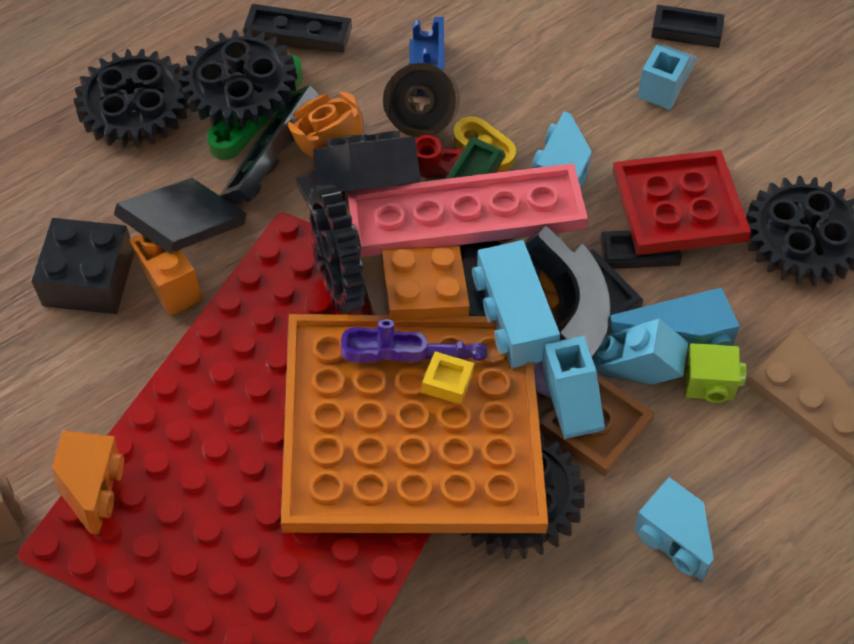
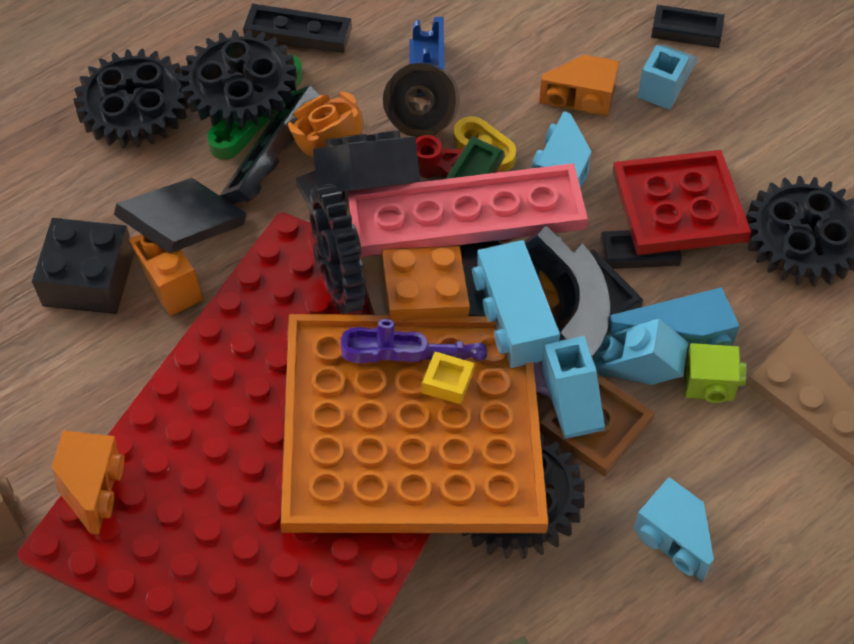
none -> orange slope [539,54,620,116]

